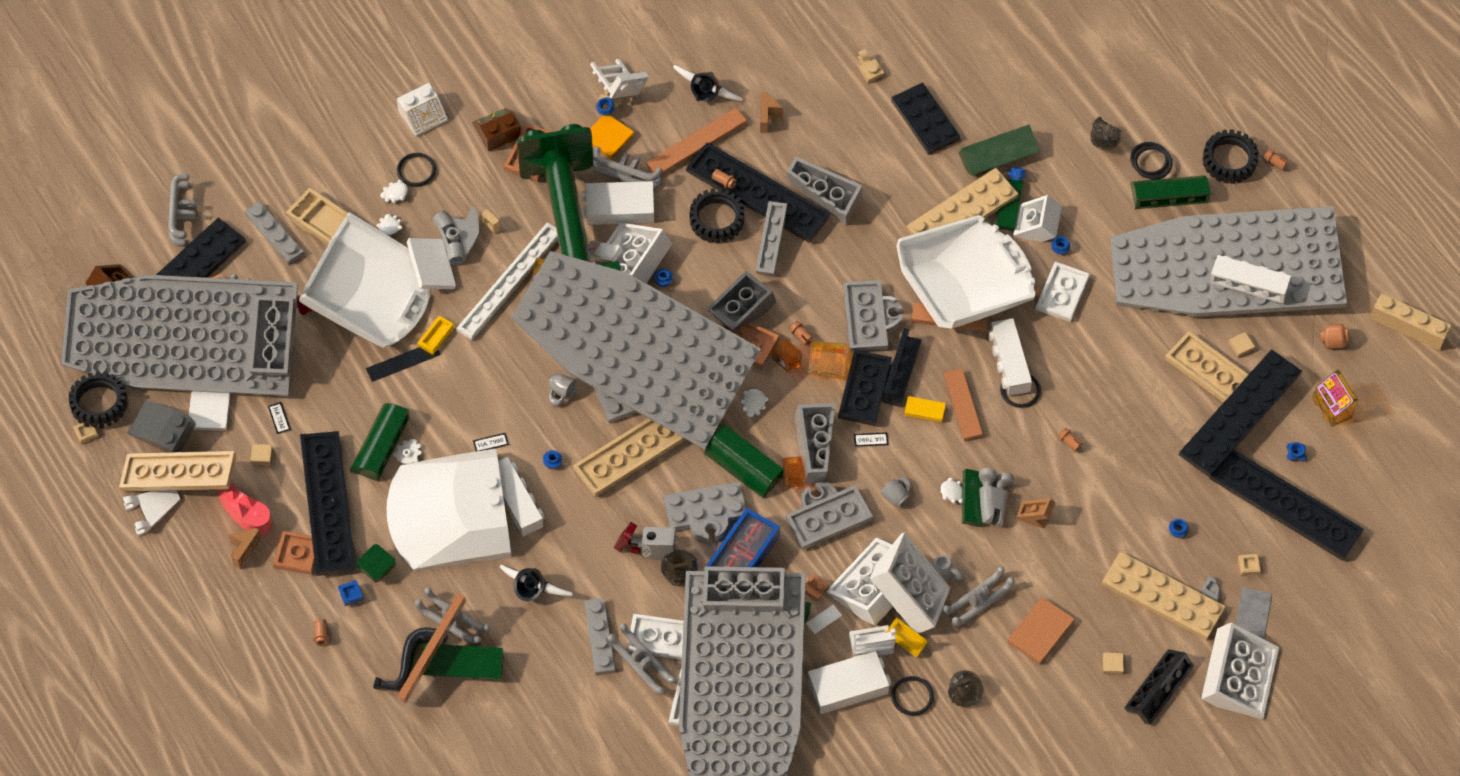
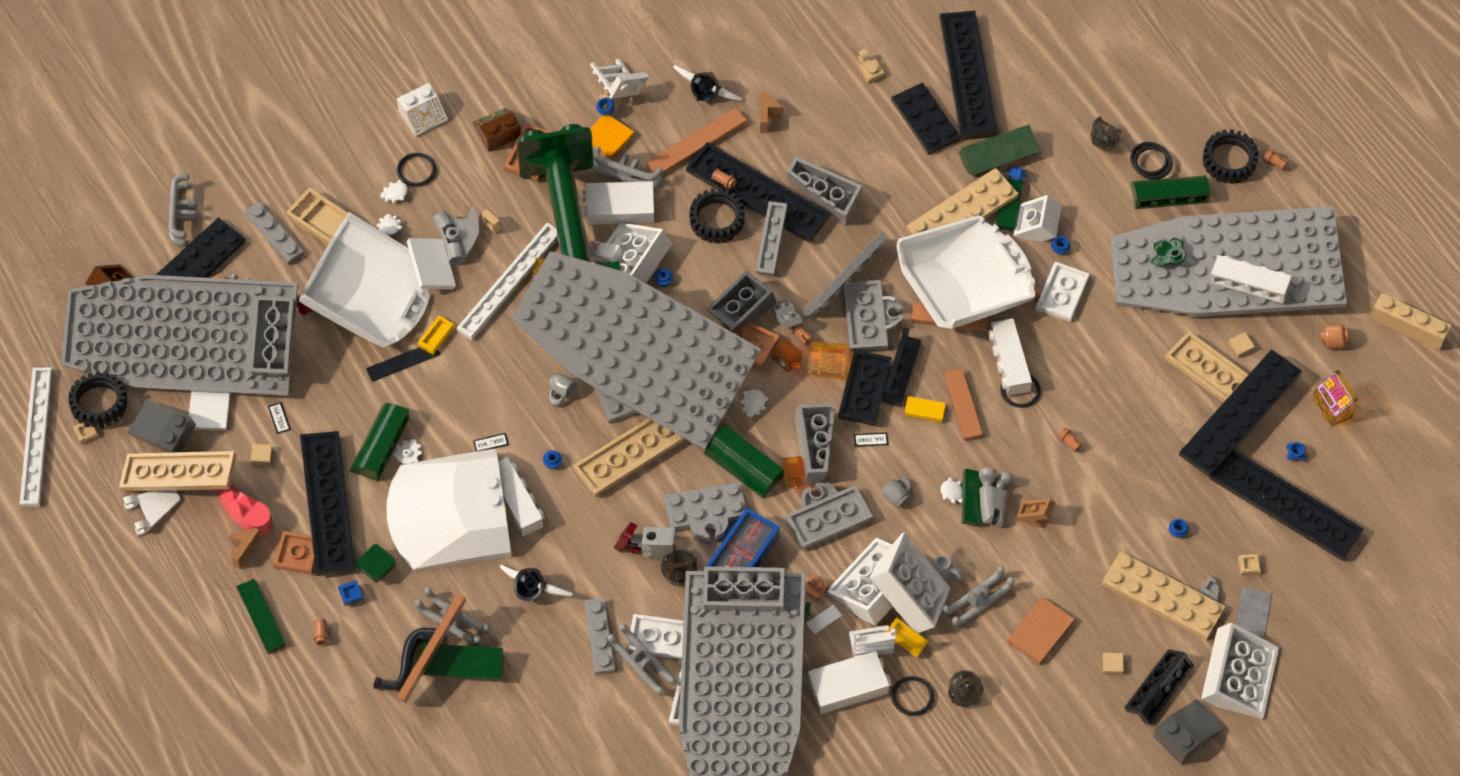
none -> white tile [20,367,53,507]
none -> dark green tile [236,578,286,654]
none -> light grey slope [771,300,802,329]
none -> light grey wing [801,231,887,318]
none -> black plate [939,10,998,139]
none -> dark green plate [1151,237,1186,267]
none -> dark grey slope [1153,699,1225,765]

